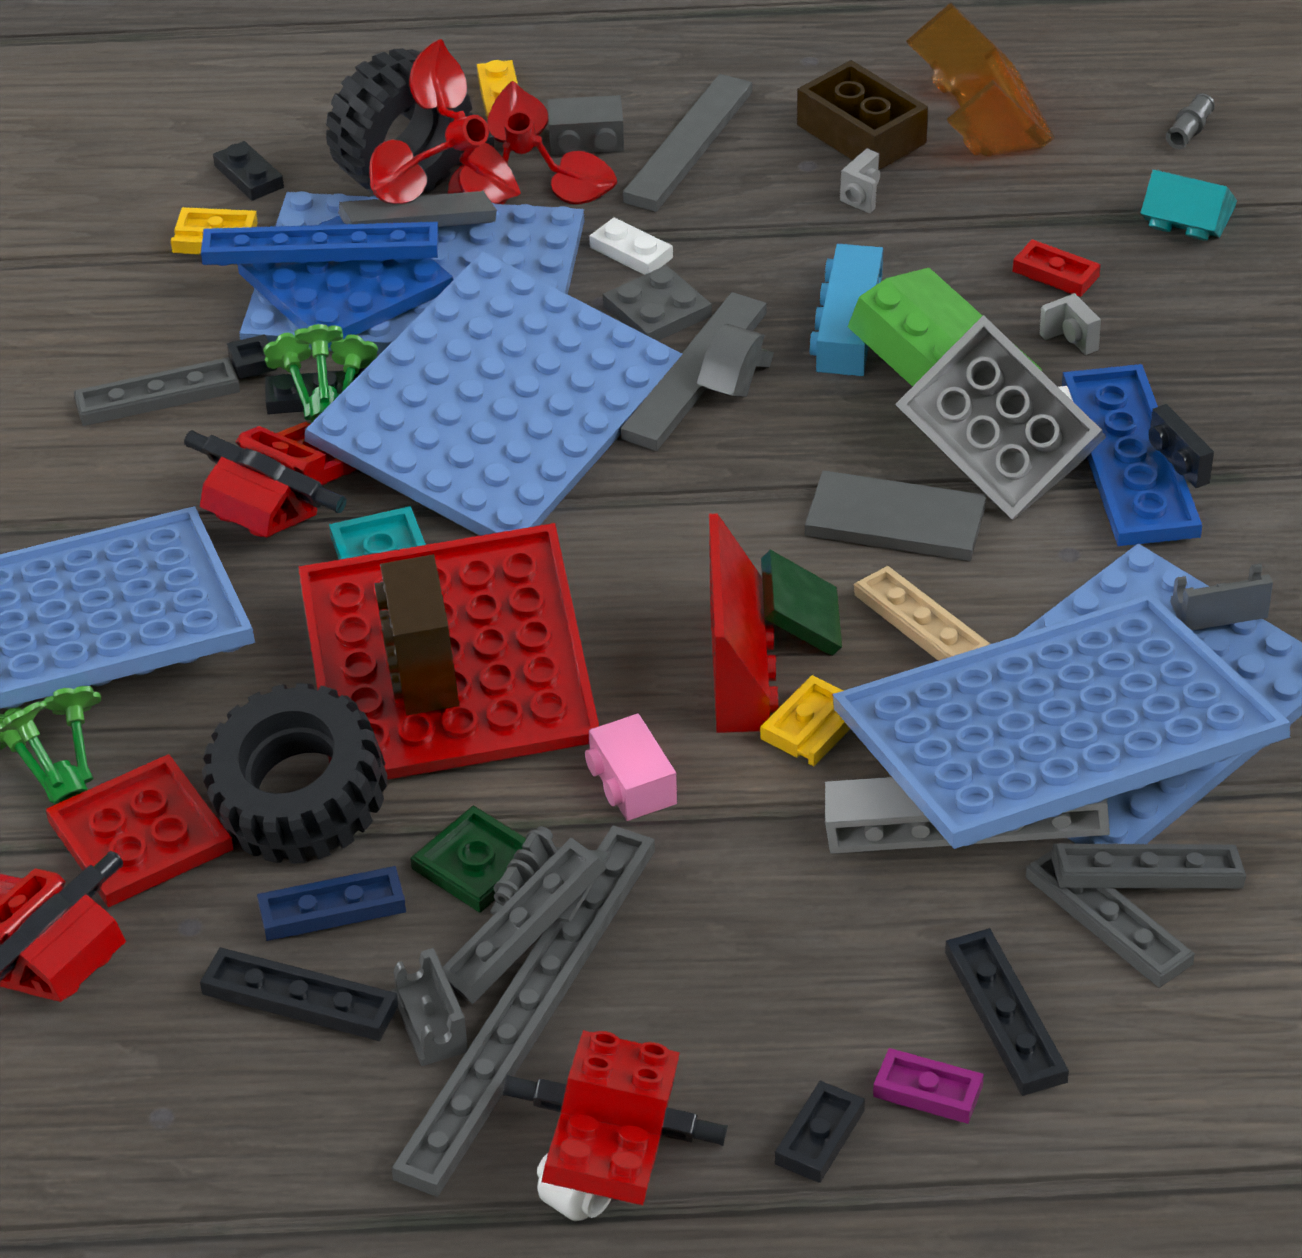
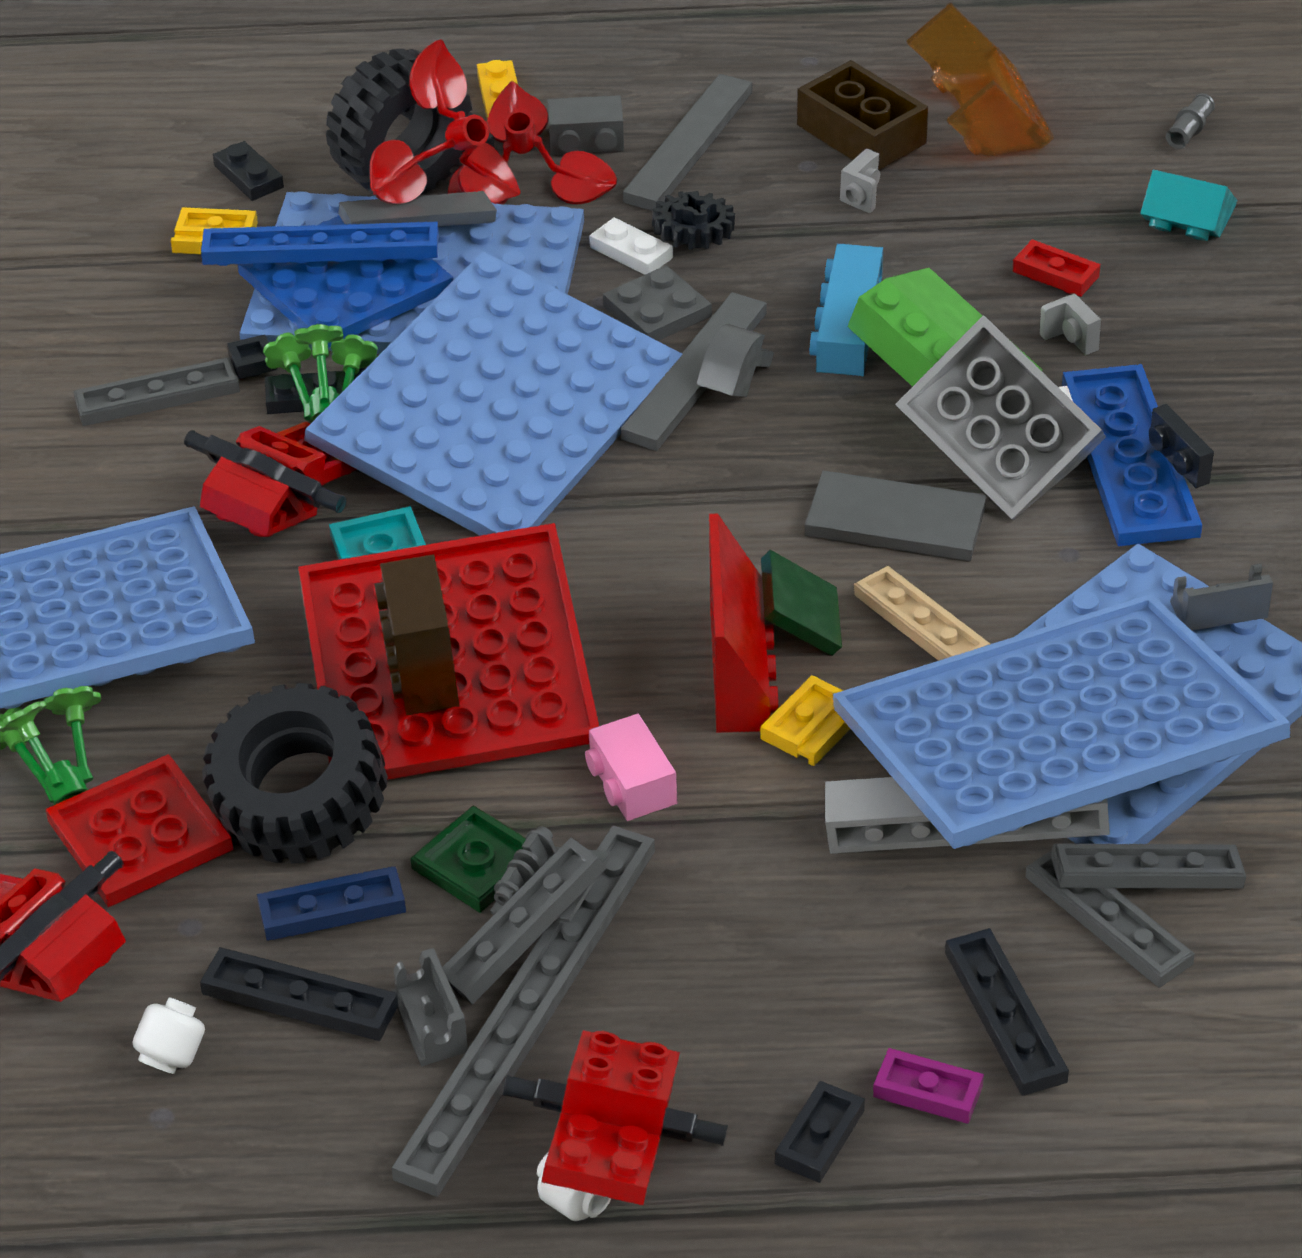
none -> white head [133,997,205,1074]
none -> black gear [652,191,735,250]

